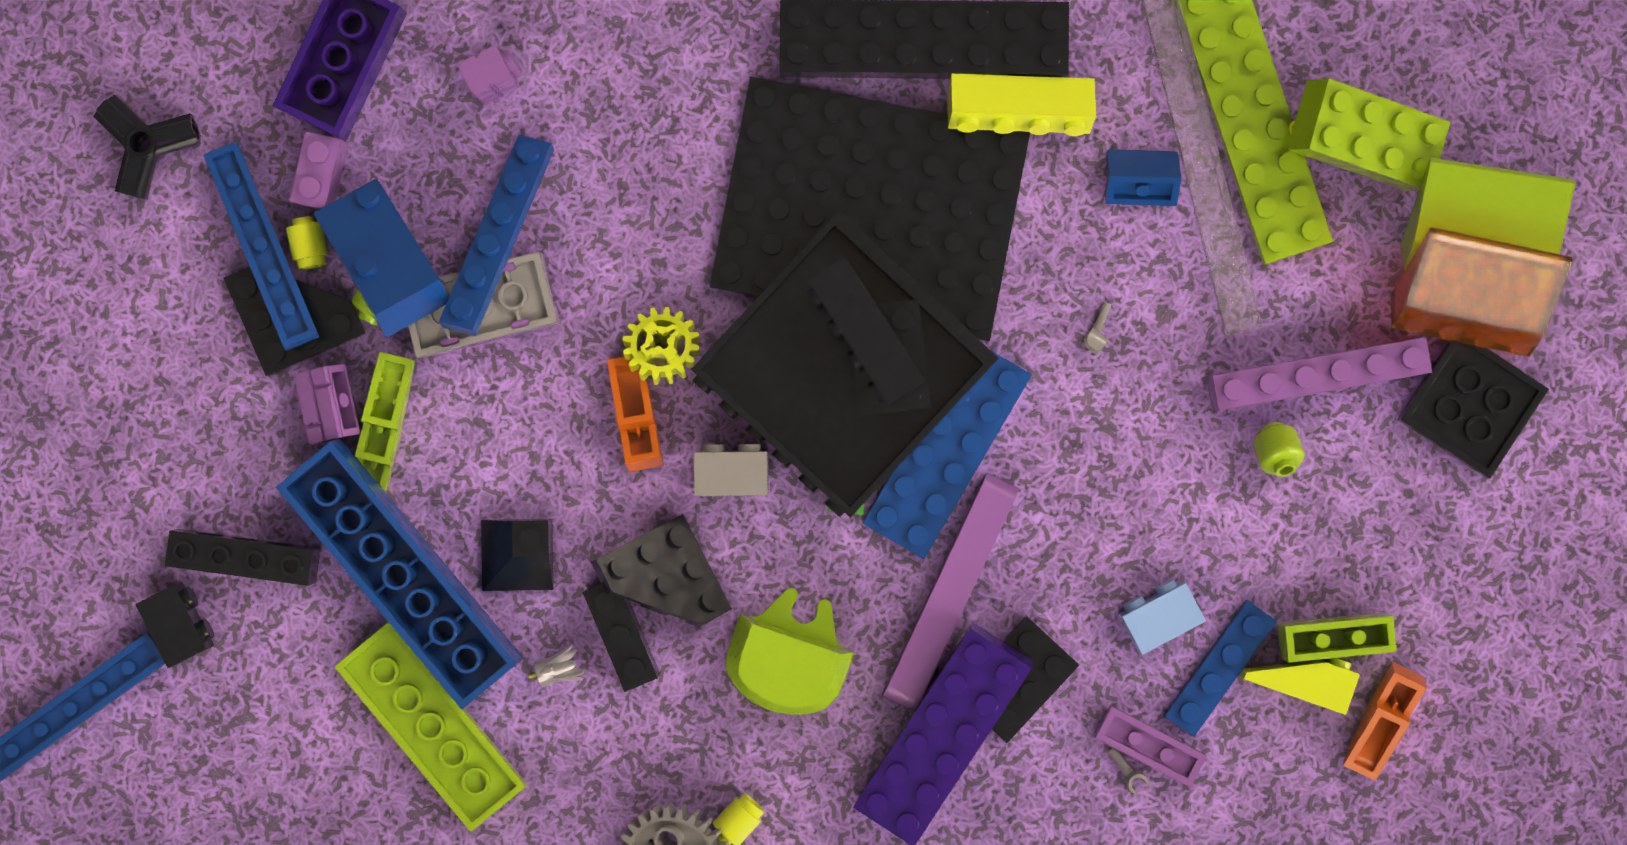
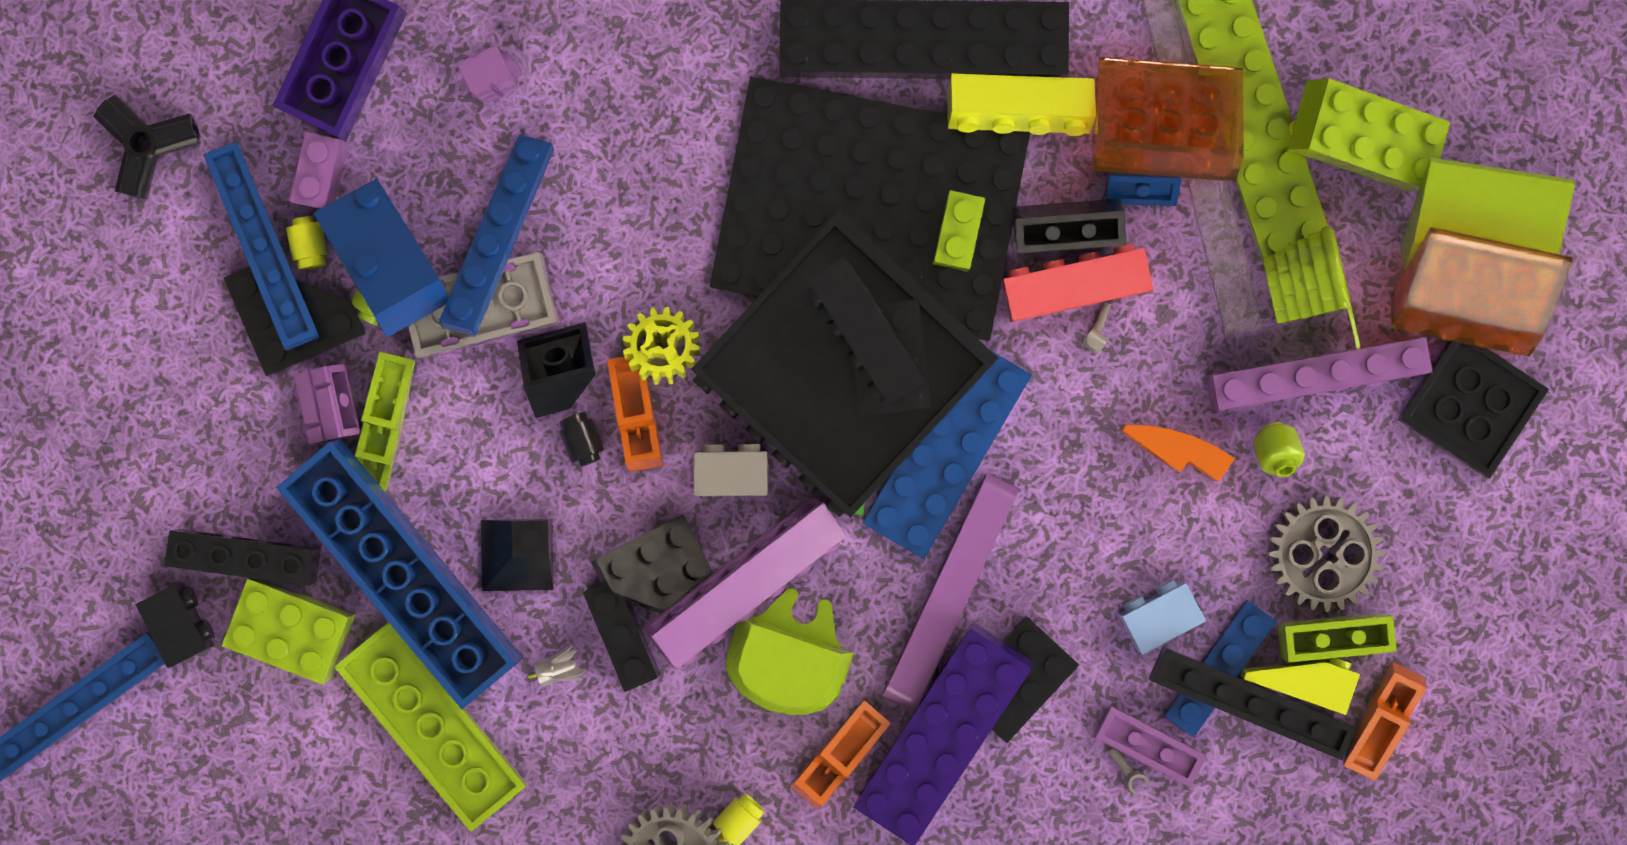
none -> lime brick [222,578,356,685]
none -> black slope [517,322,596,418]
none -> black brick [559,411,605,467]
none -> medium lavender brick [642,497,847,670]
none -> orange slope [789,700,891,809]
none -> lime brick [932,190,986,272]
none -> coral brick [1001,244,1154,322]
none -> black brick [1013,199,1126,253]
none -> clear orange slope [1092,57,1244,182]
none -> orange slope [1118,424,1235,482]
none -> black plate [1148,646,1356,760]
none -> lime piece [1264,226,1361,349]
none -> light grey gear [1266,495,1385,612]

